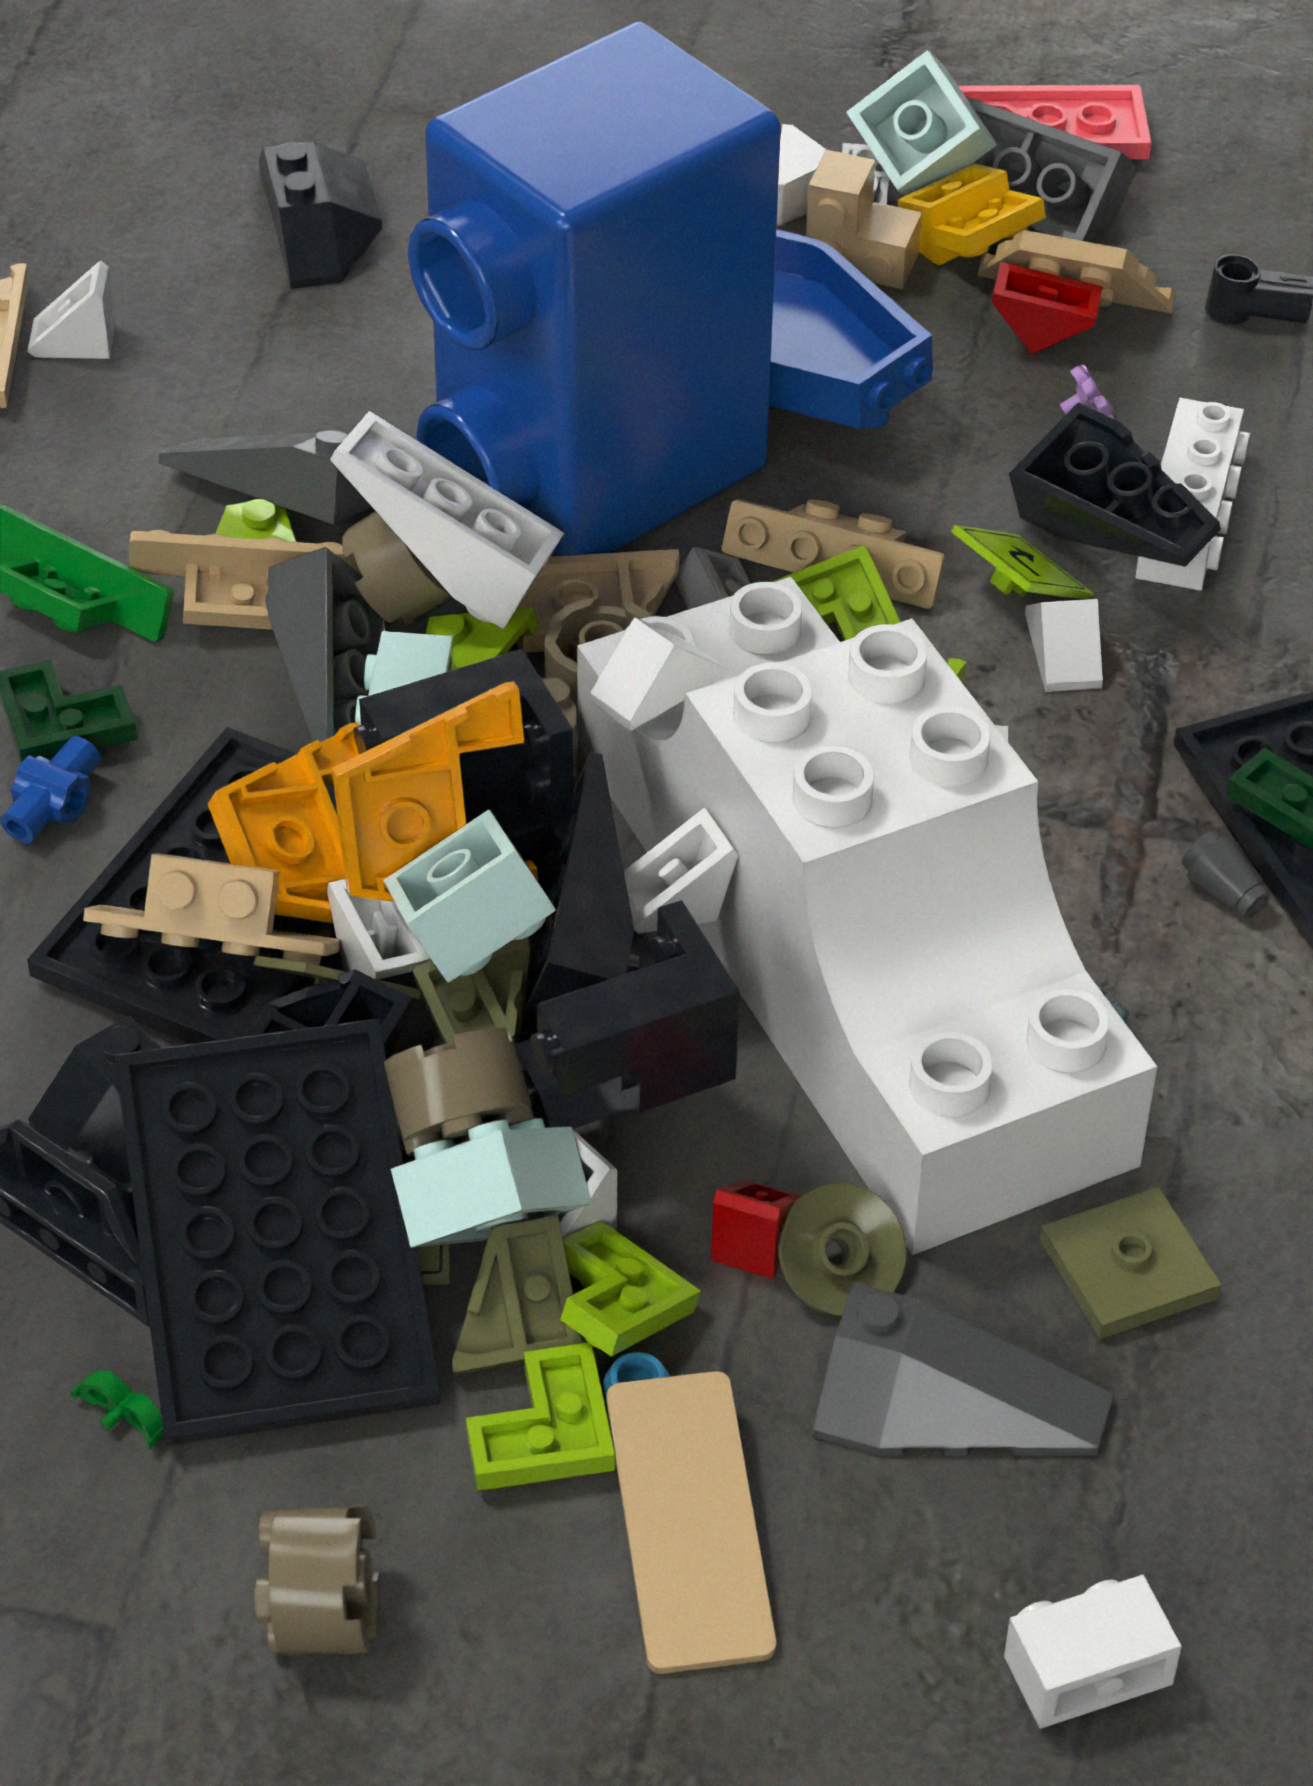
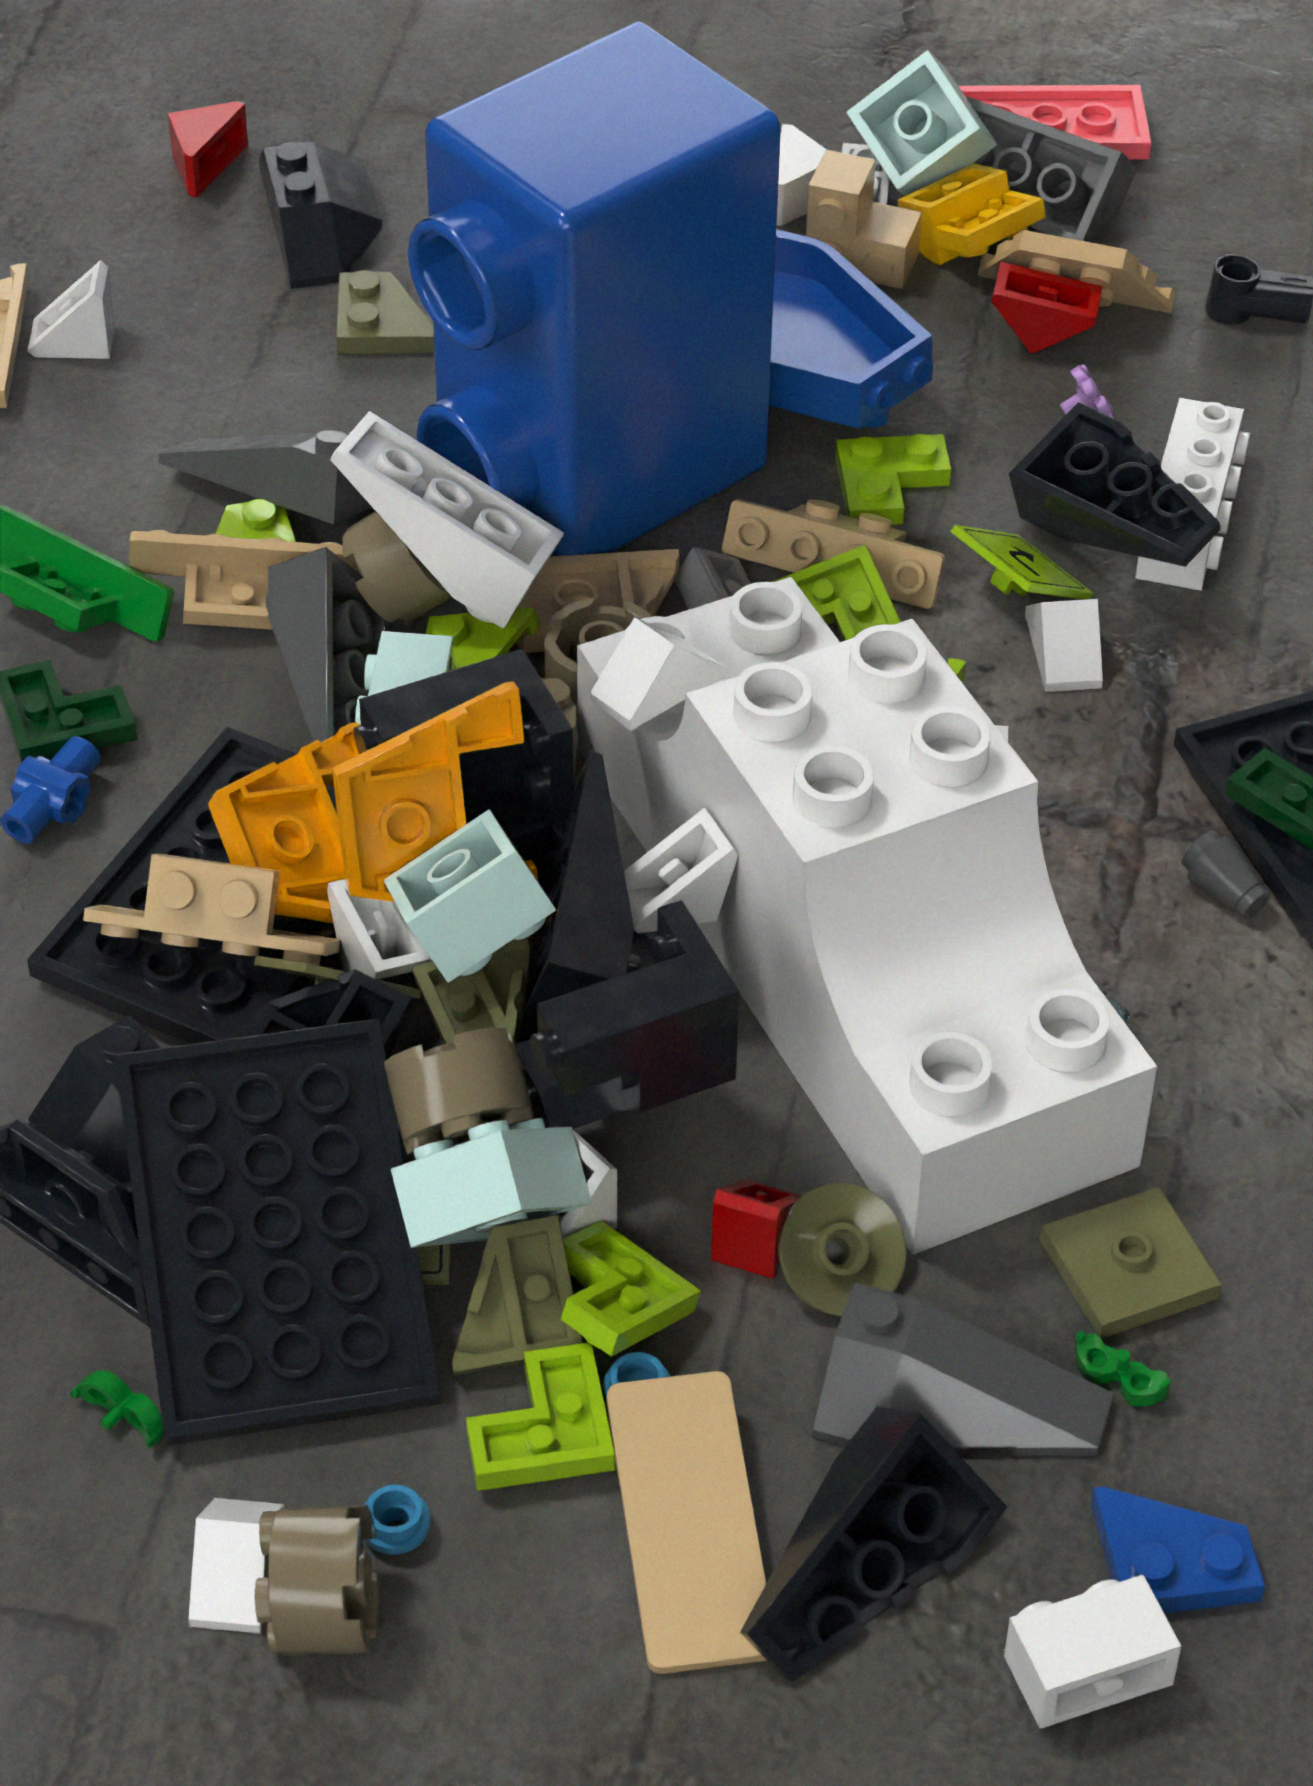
none -> red slope [168,101,249,198]
none -> white slope [189,1498,285,1634]
none -> olive wing [336,270,434,354]
none -> dark azure plate [364,1485,430,1555]
none -> black wedge [740,1406,1008,1681]
none -> lime plate [835,434,951,525]
none -> green piece [1075,1331,1171,1407]
none -> blue wing [1091,1486,1265,1614]

